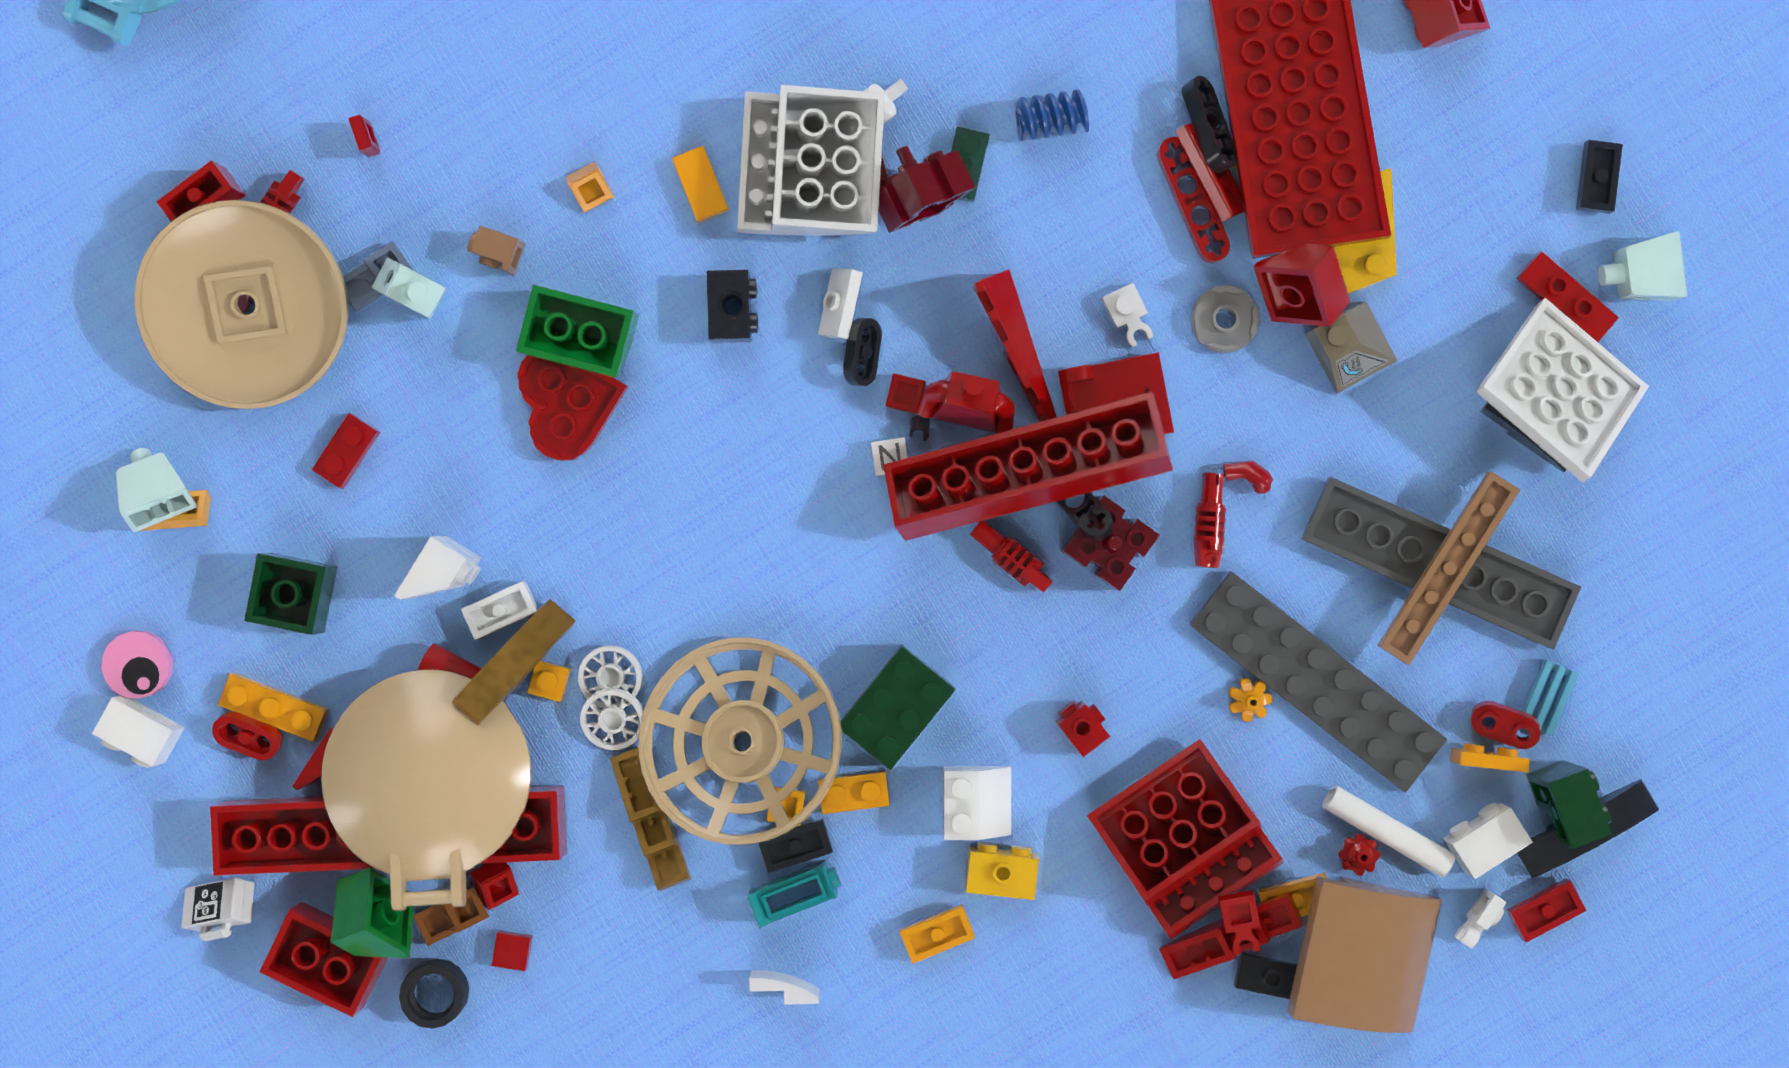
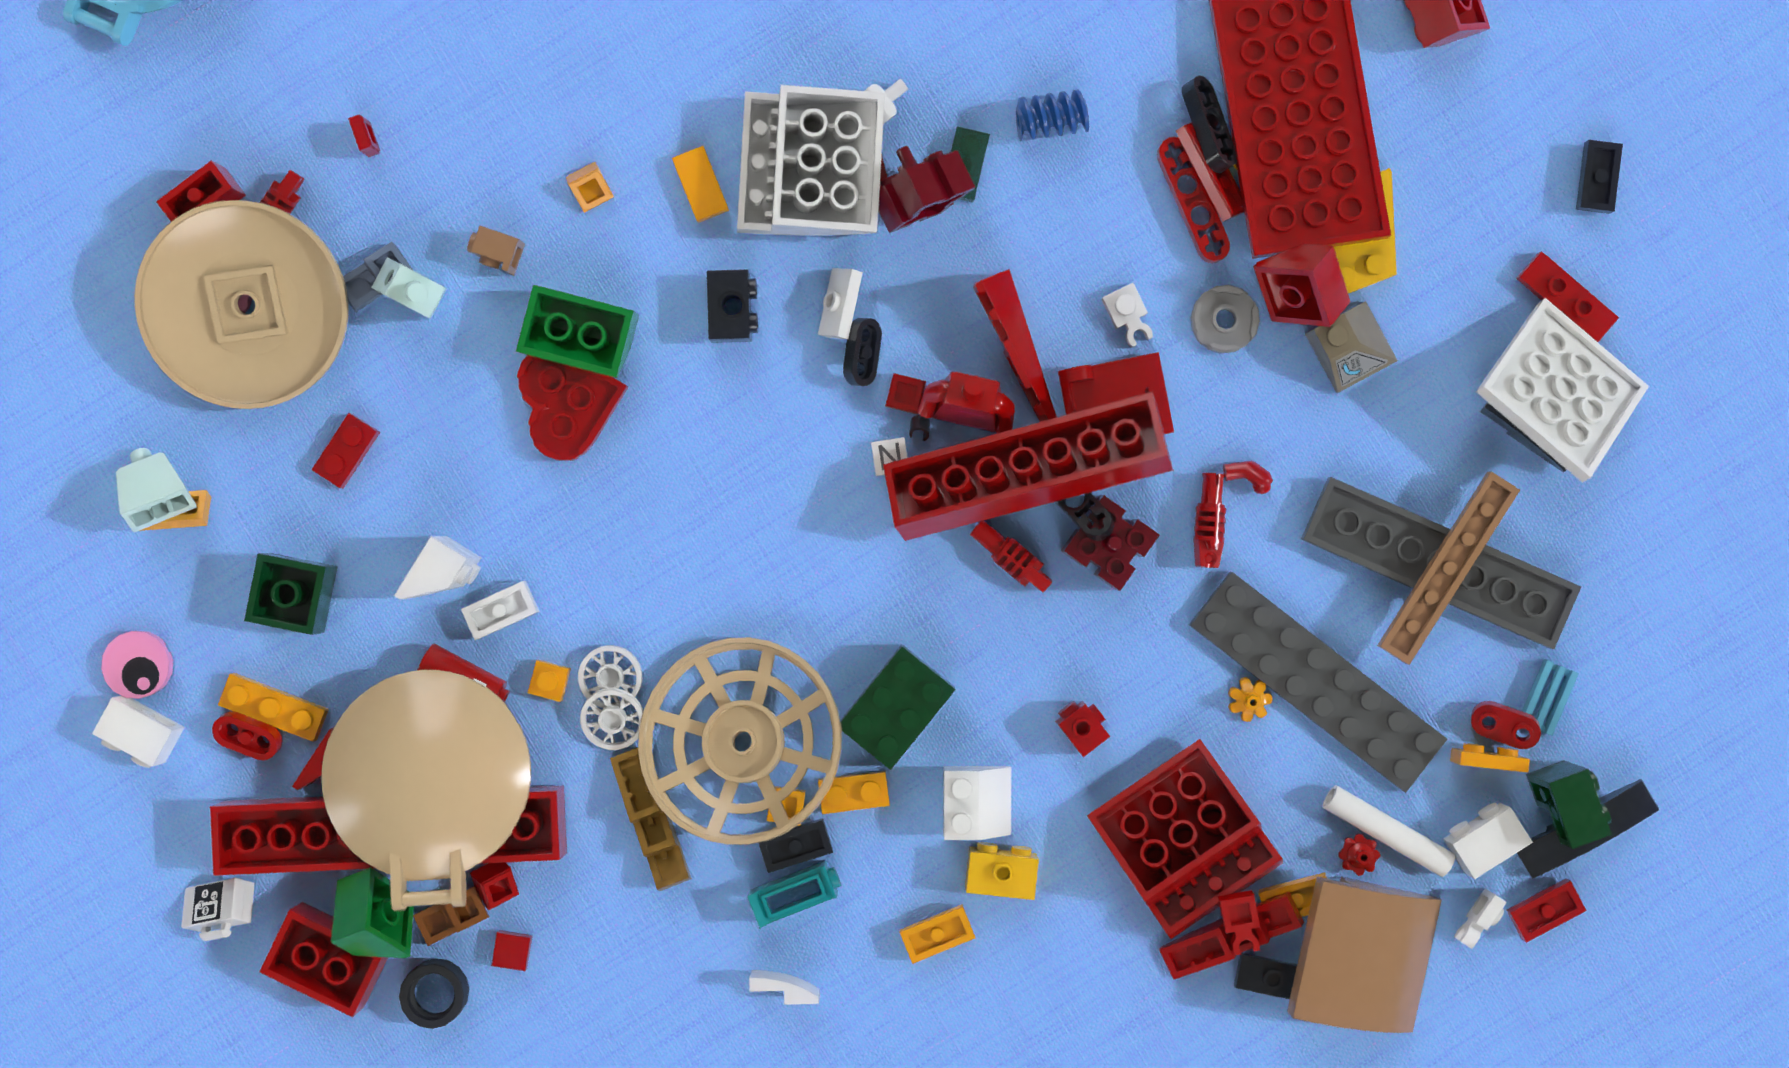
pearl gold slope [452,599,576,725] -> none
light aqua torso [1598,232,1687,301] -> none

